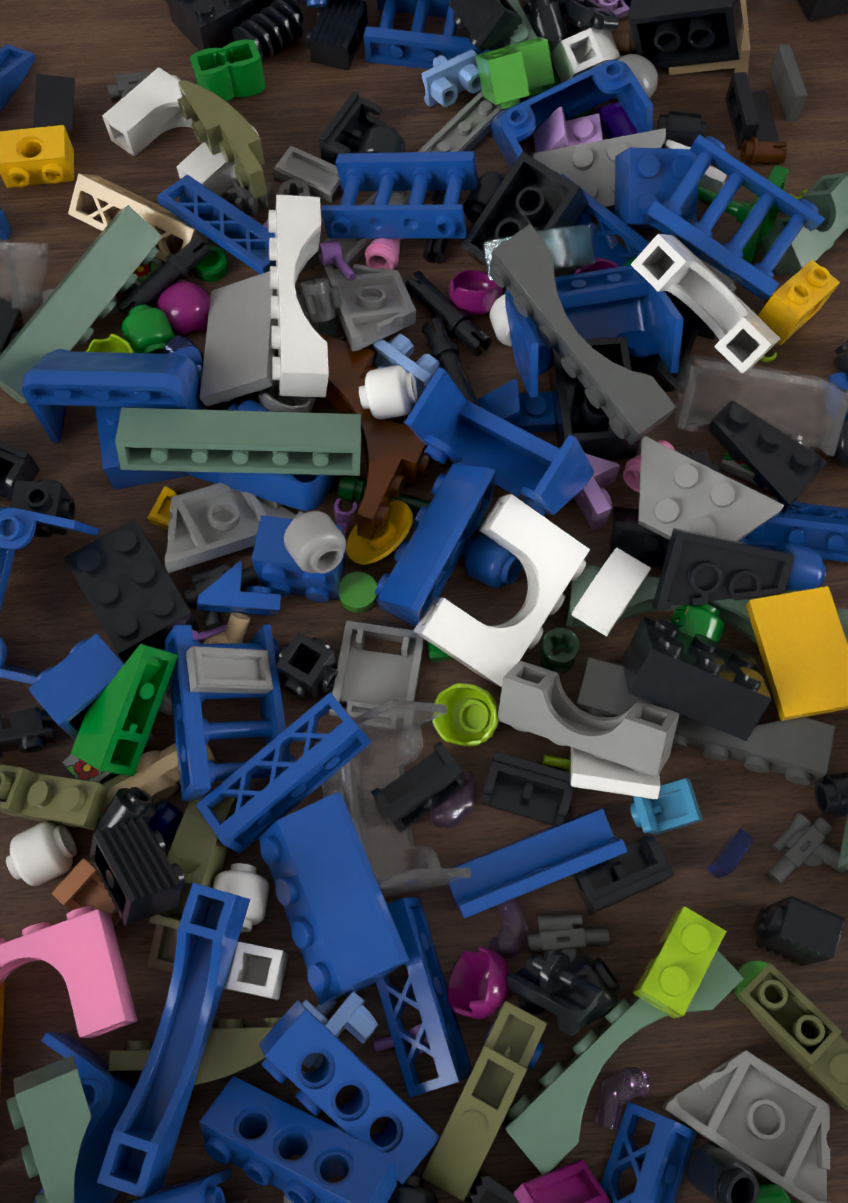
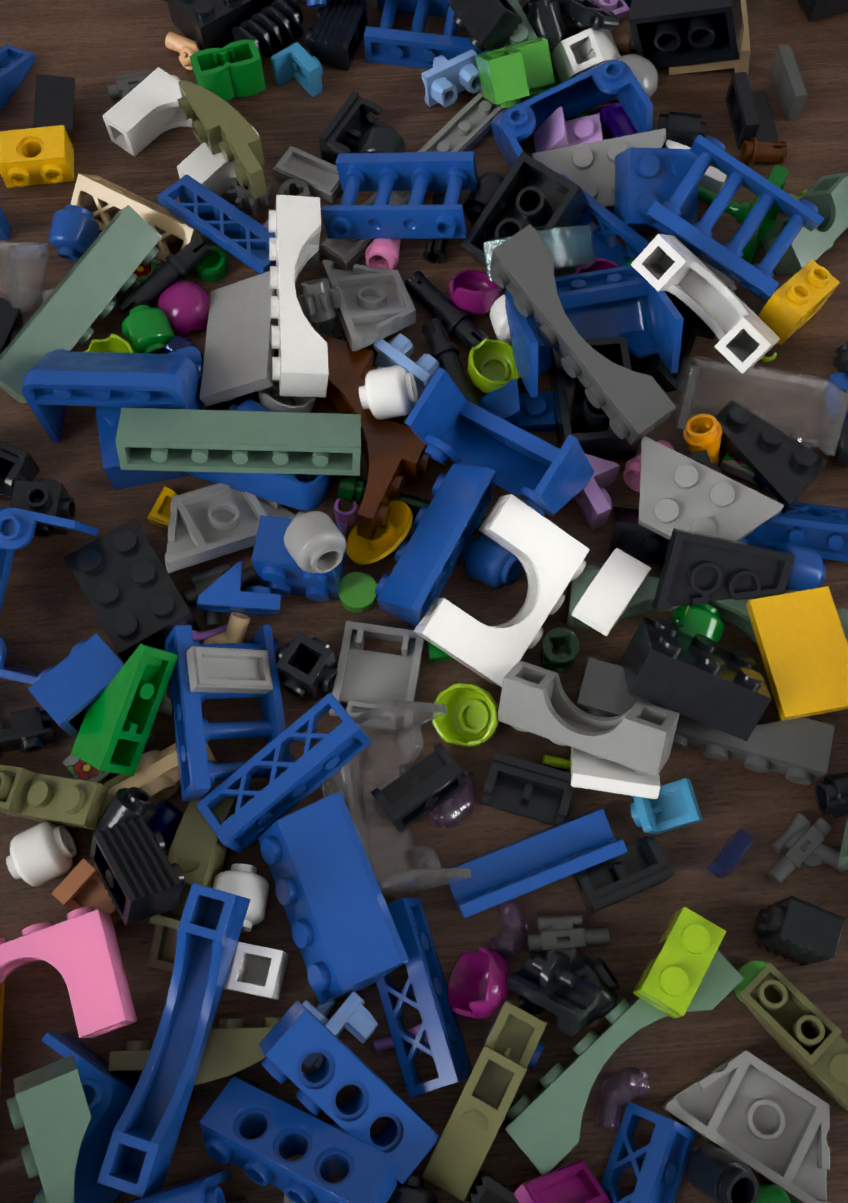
medium lavender hand [318,241,356,281] -> none
none -> blue head [48,204,100,262]
none -> light nougat arm [165,32,200,70]
none -> dark azure bracket [271,42,323,97]
none -> lime hair [467,338,520,393]
none -> light orange cone [683,414,722,464]

